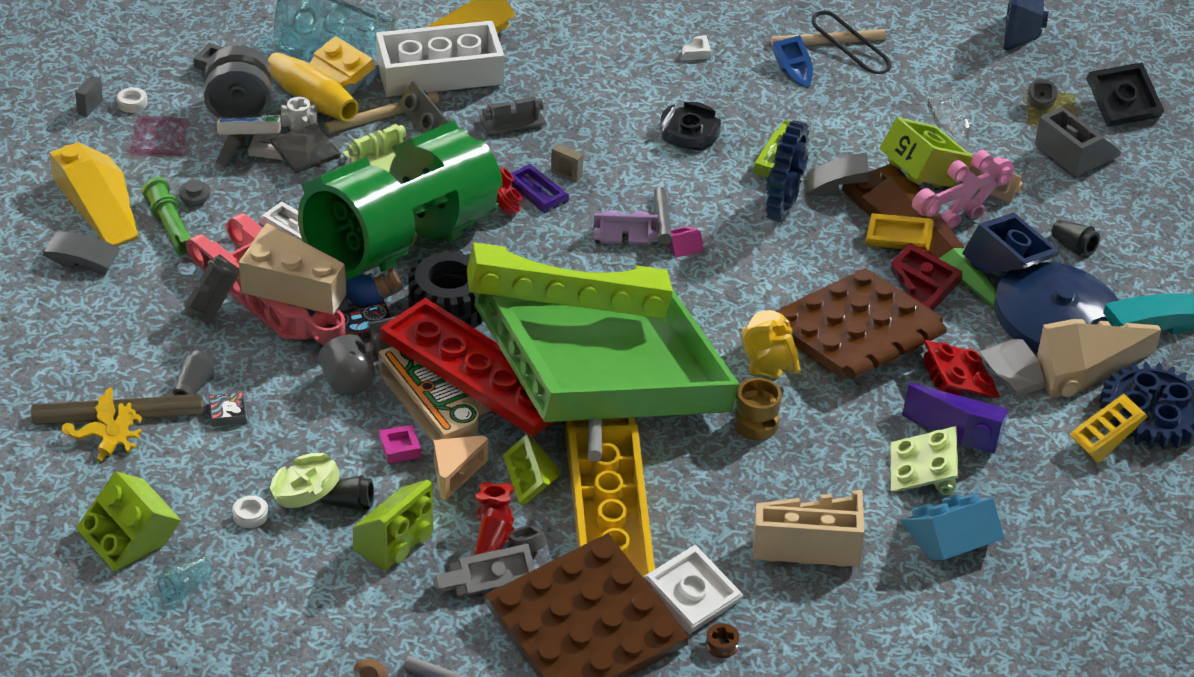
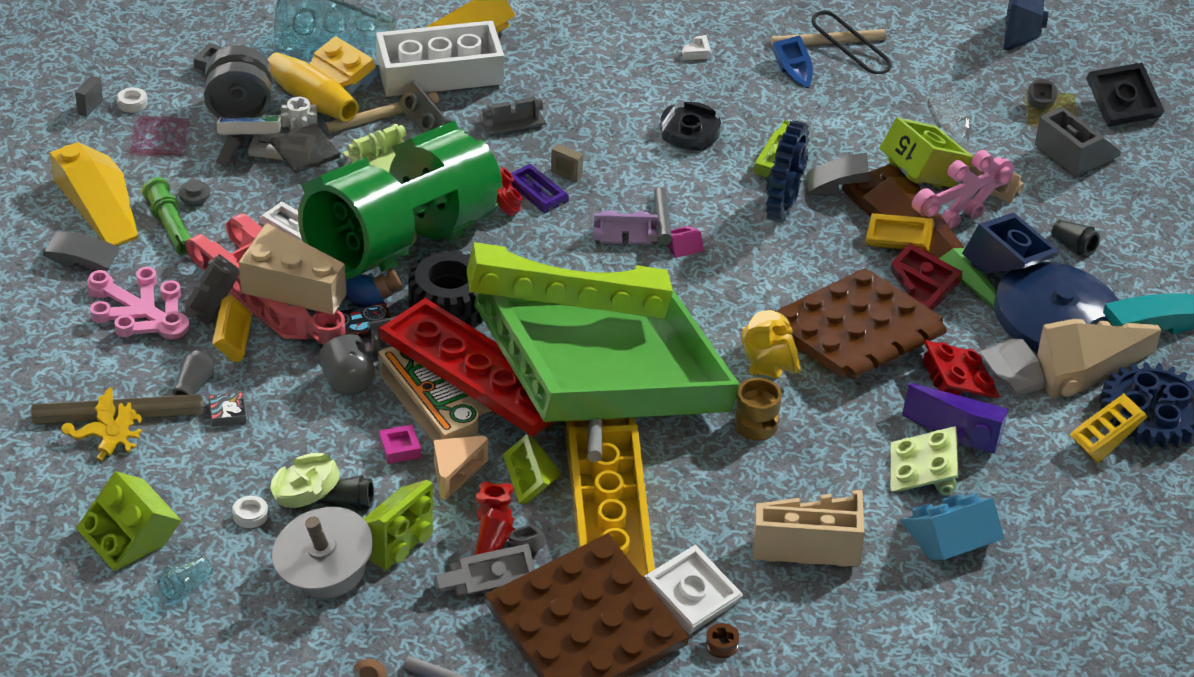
none -> bright pink plant [87,267,190,340]
none -> yellow tile [212,294,253,362]
none -> light grey piece [272,507,373,599]

